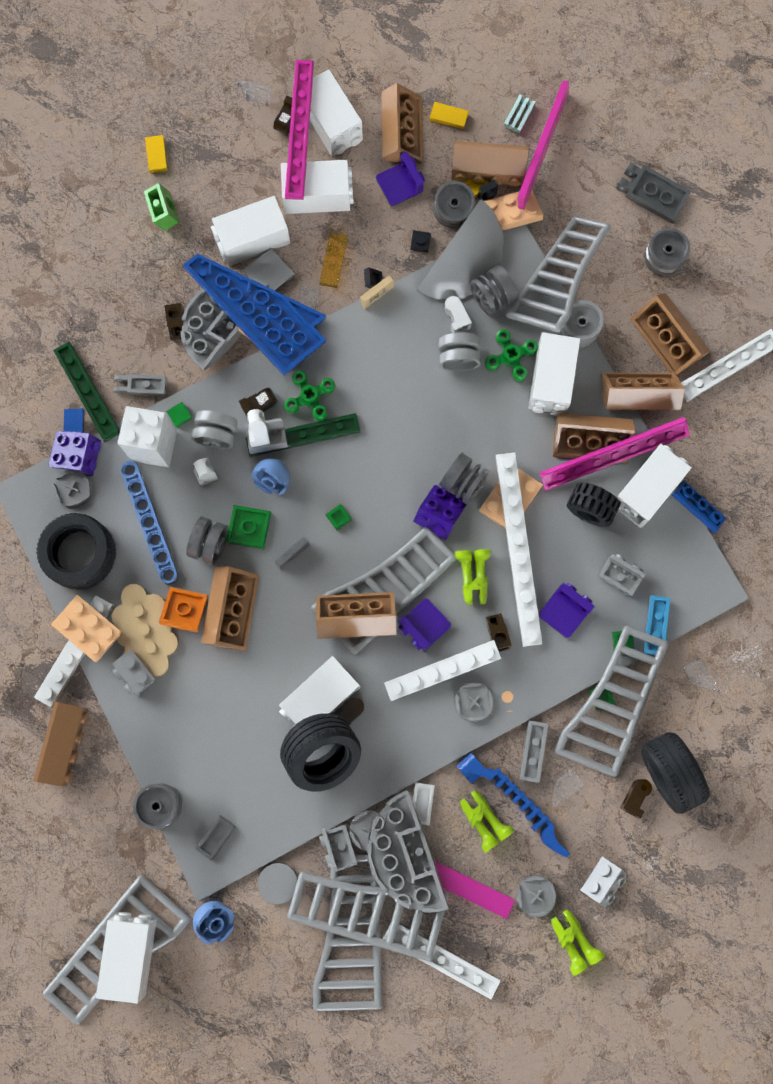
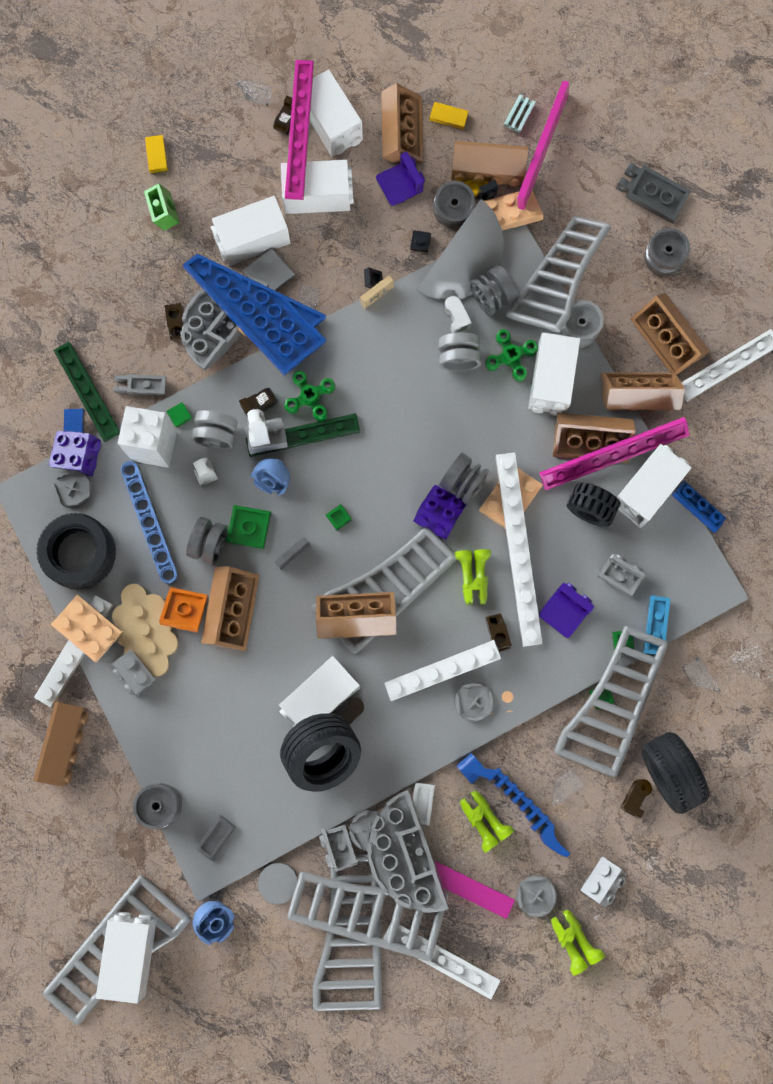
clear yellow tile [319,232,348,288] -> none
dark purple bracket [398,598,451,652] -> none
light grey plate [519,720,548,783] -> none

